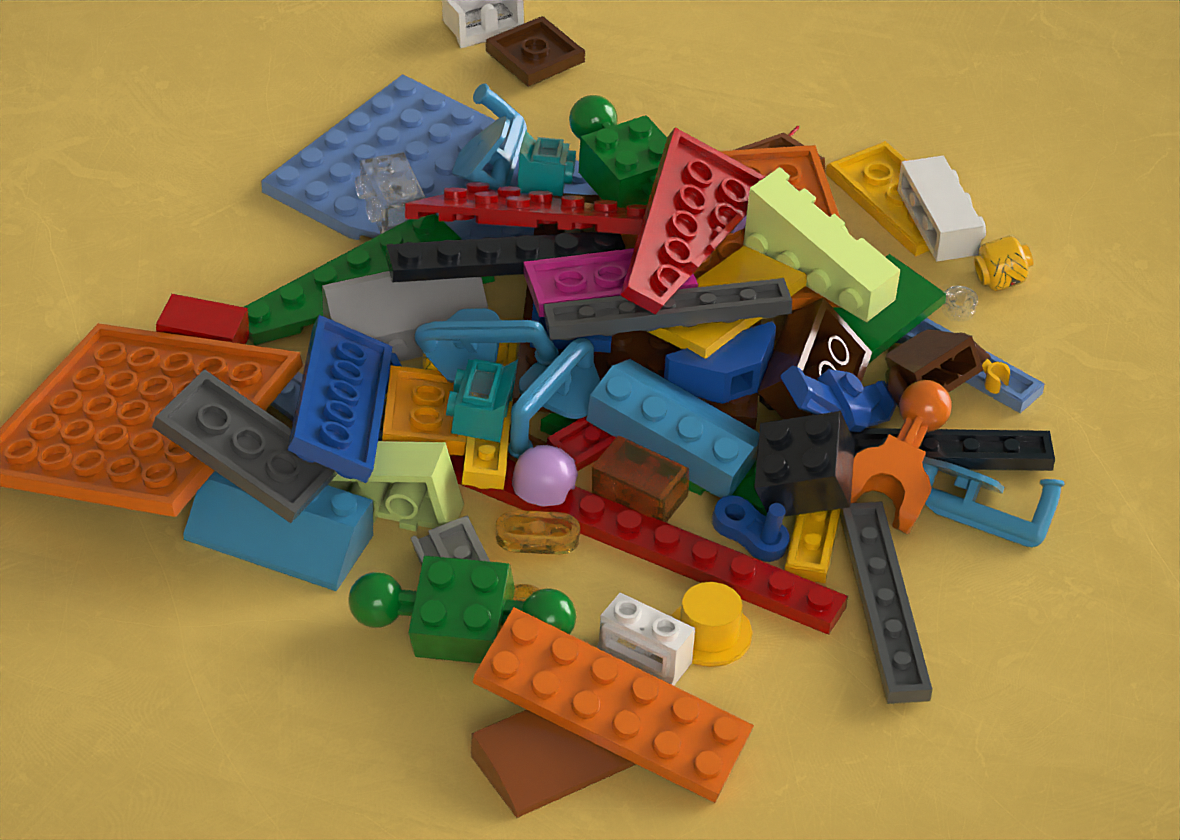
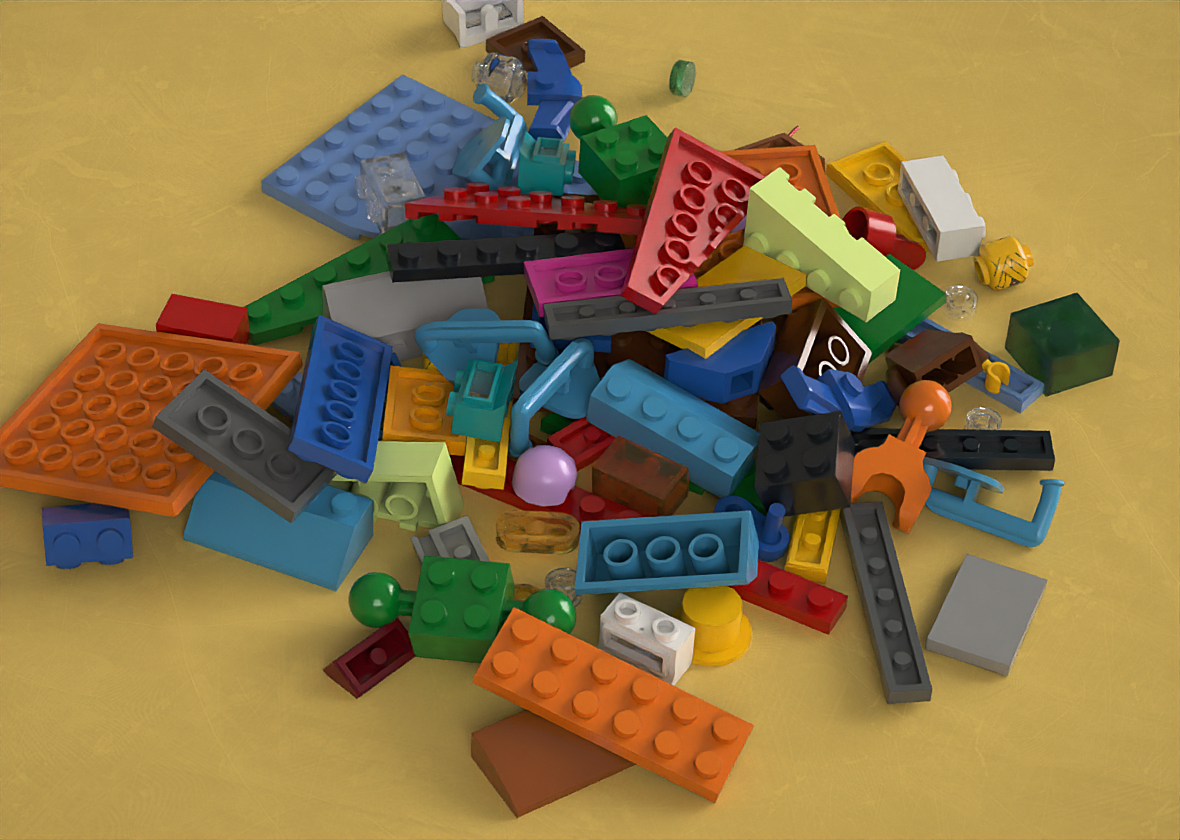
none -> blue brick [42,503,133,569]
none -> dark red slope [323,618,417,699]
none -> clear head [471,52,528,104]
none -> blue plate [527,39,582,142]
none -> clear bush [545,568,583,607]
none -> dark azure slope [574,510,759,595]
none -> clear green tile [669,59,696,97]
none -> red piece [842,206,926,270]
none -> light grey tile [925,554,1047,676]
none -> clear bush [964,407,1002,430]
none -> clear green brick [1004,293,1120,397]

